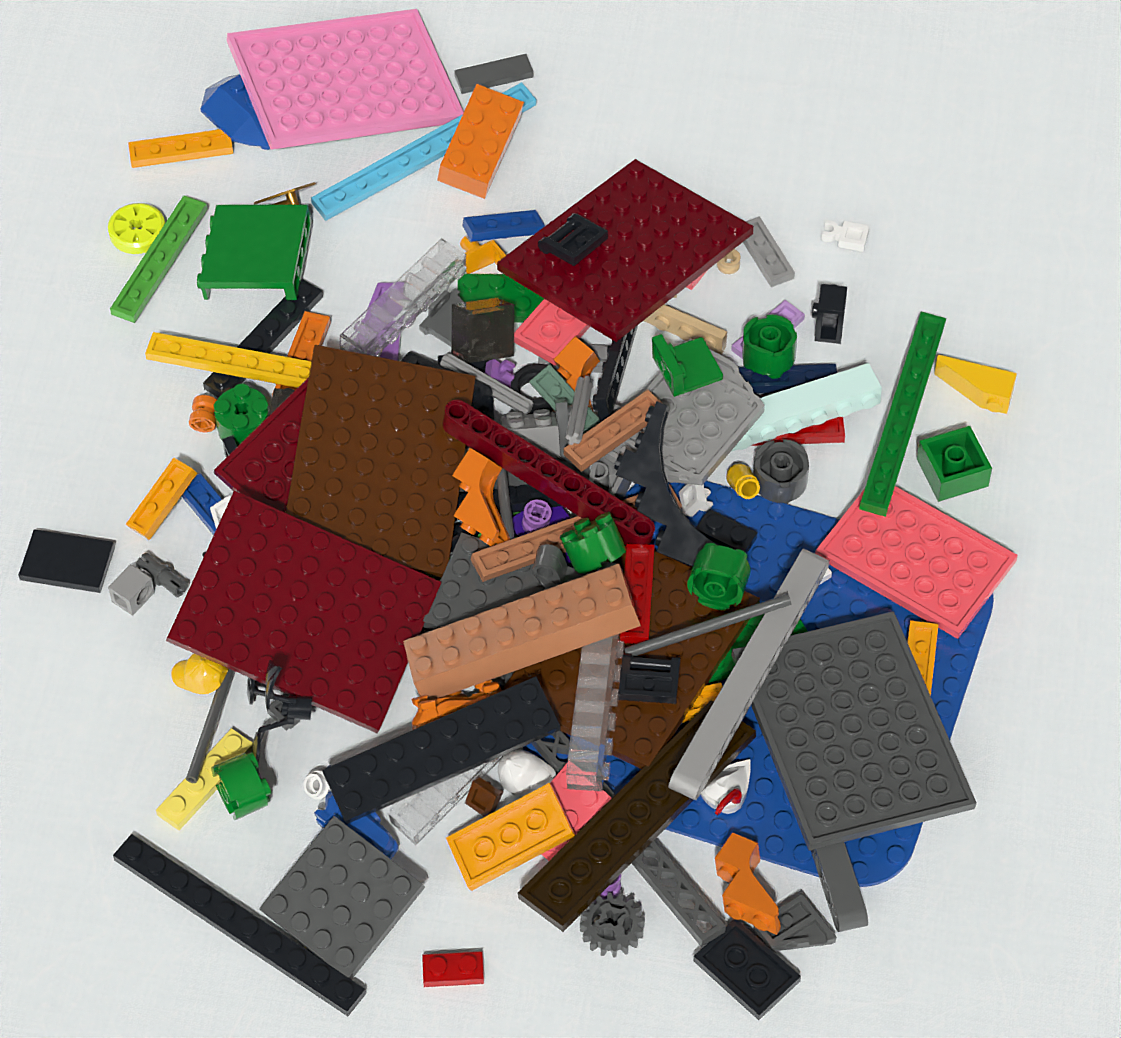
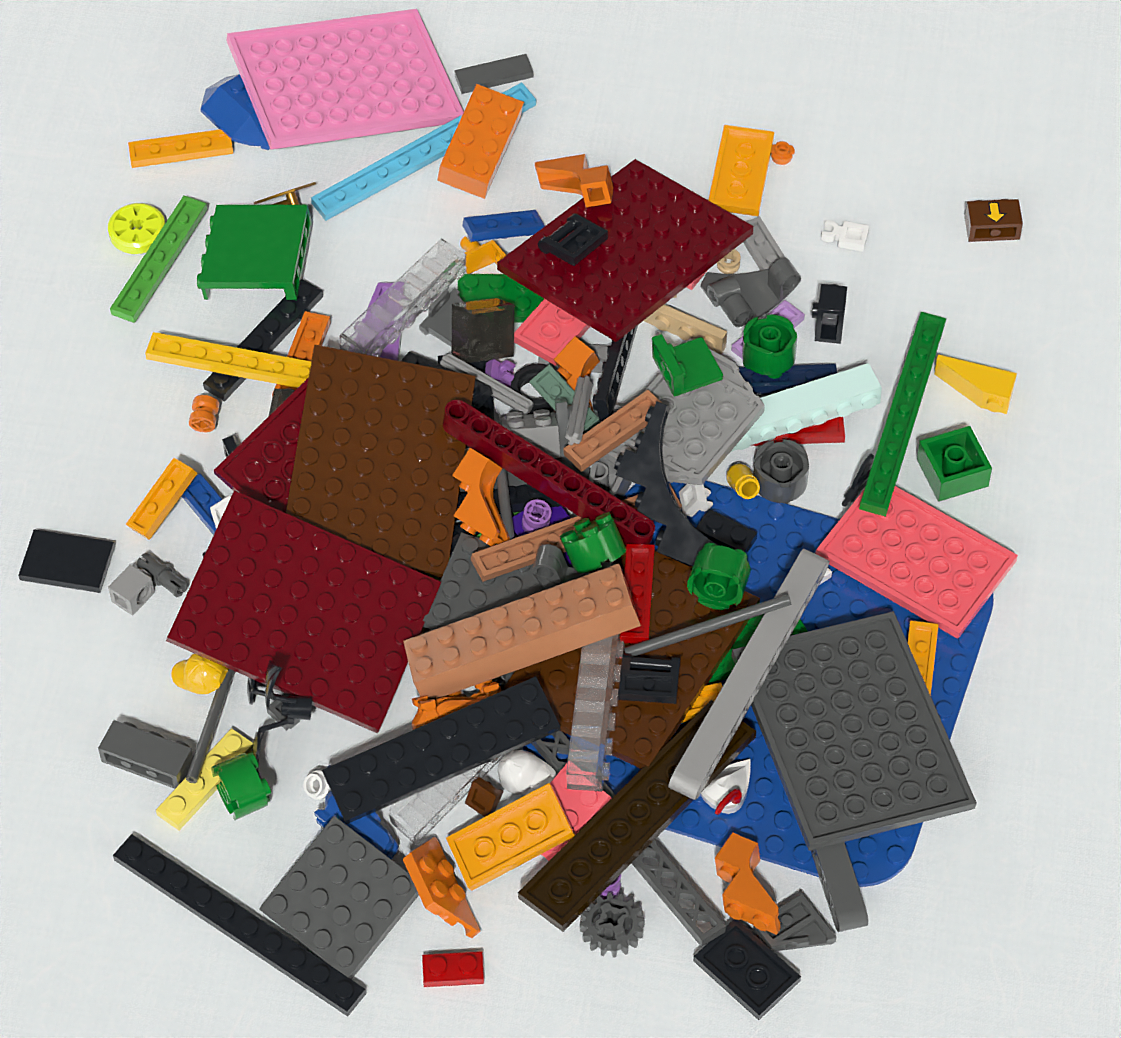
green brick [214,383,270,445] -> none
none -> dark grey brick [98,720,193,789]
none -> orange wing [403,837,481,938]
none -> orange arch [535,154,613,207]
none -> dark grey panel [701,258,801,327]
none -> light orange plate [709,125,774,217]
none -> orange plate [771,141,795,165]
none -> black piece [842,454,874,507]
none -> reddish brown brick [965,199,1023,242]

